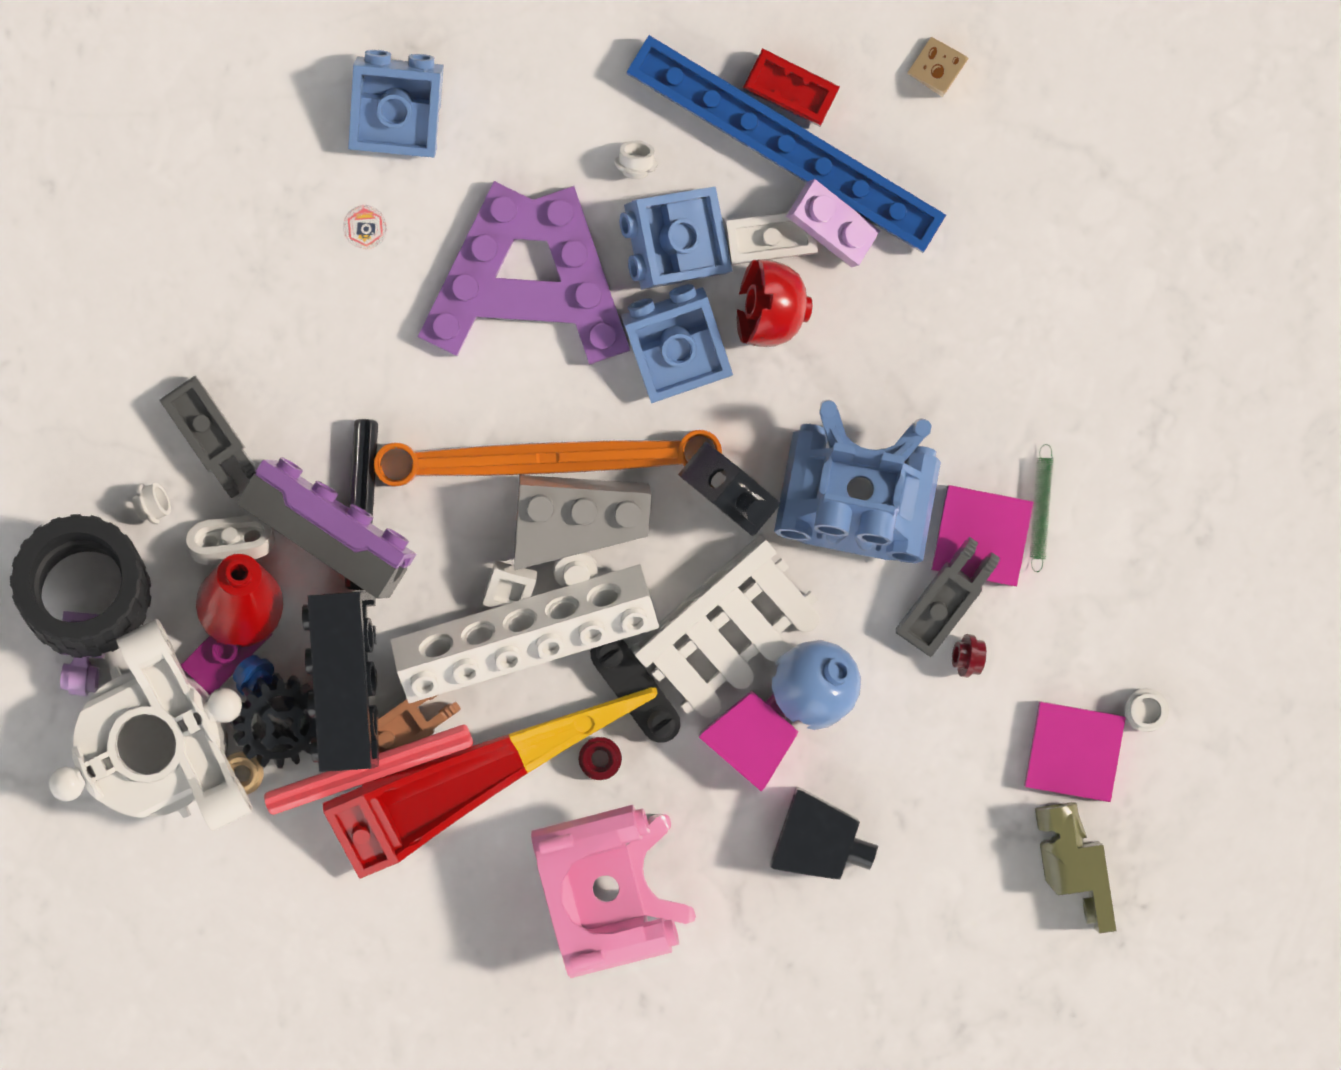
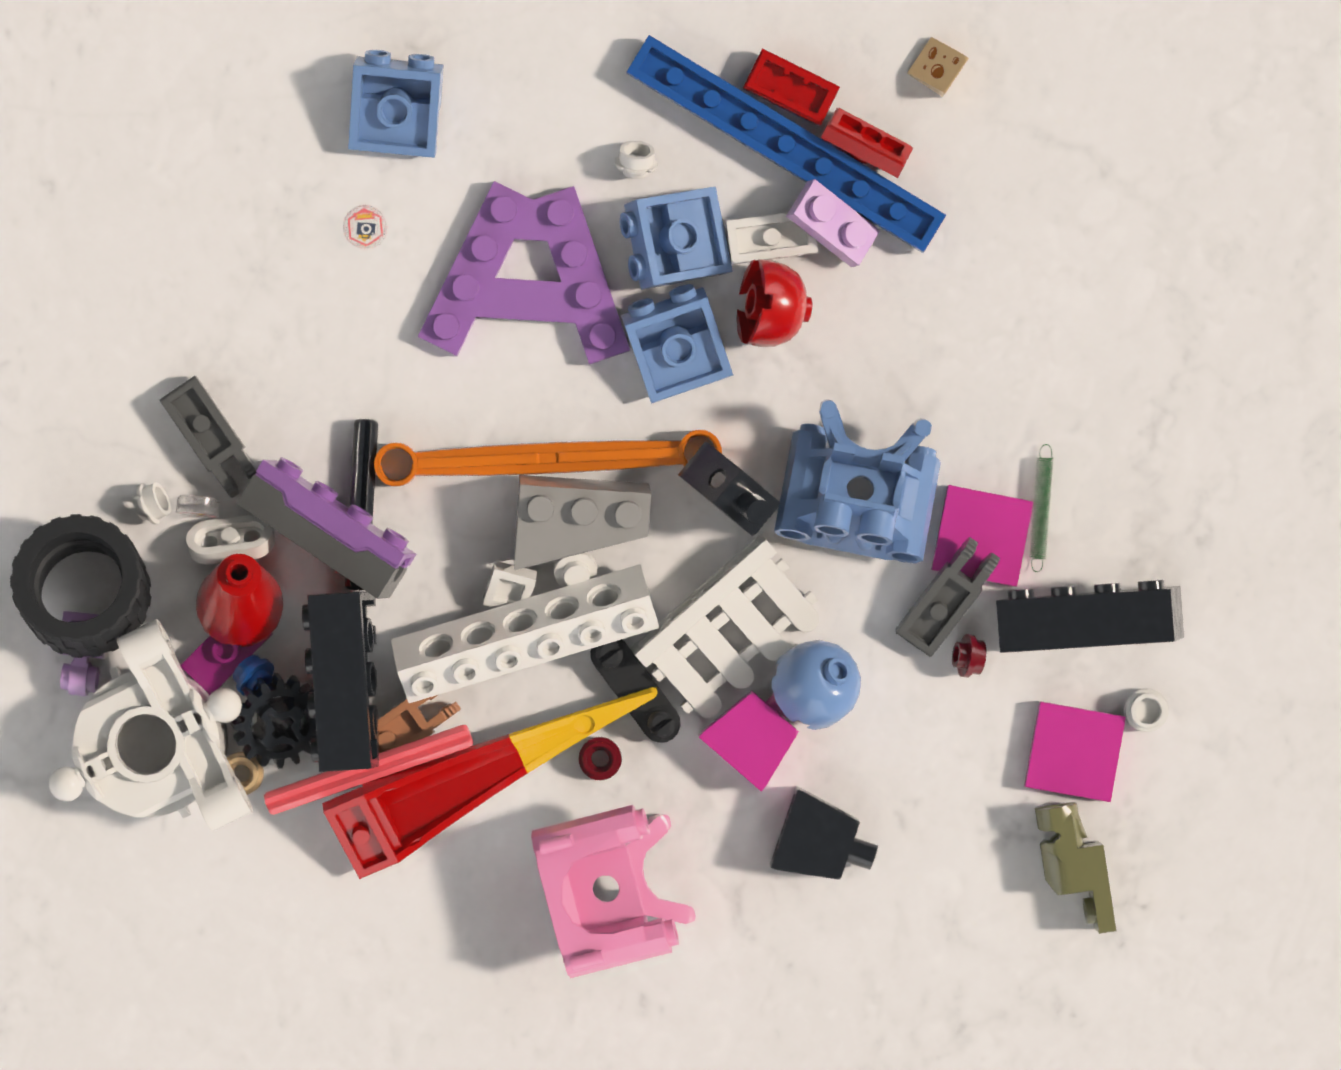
none -> clear tile [175,495,220,518]
none -> red plate [821,108,913,178]
none -> black wedge [996,580,1184,653]

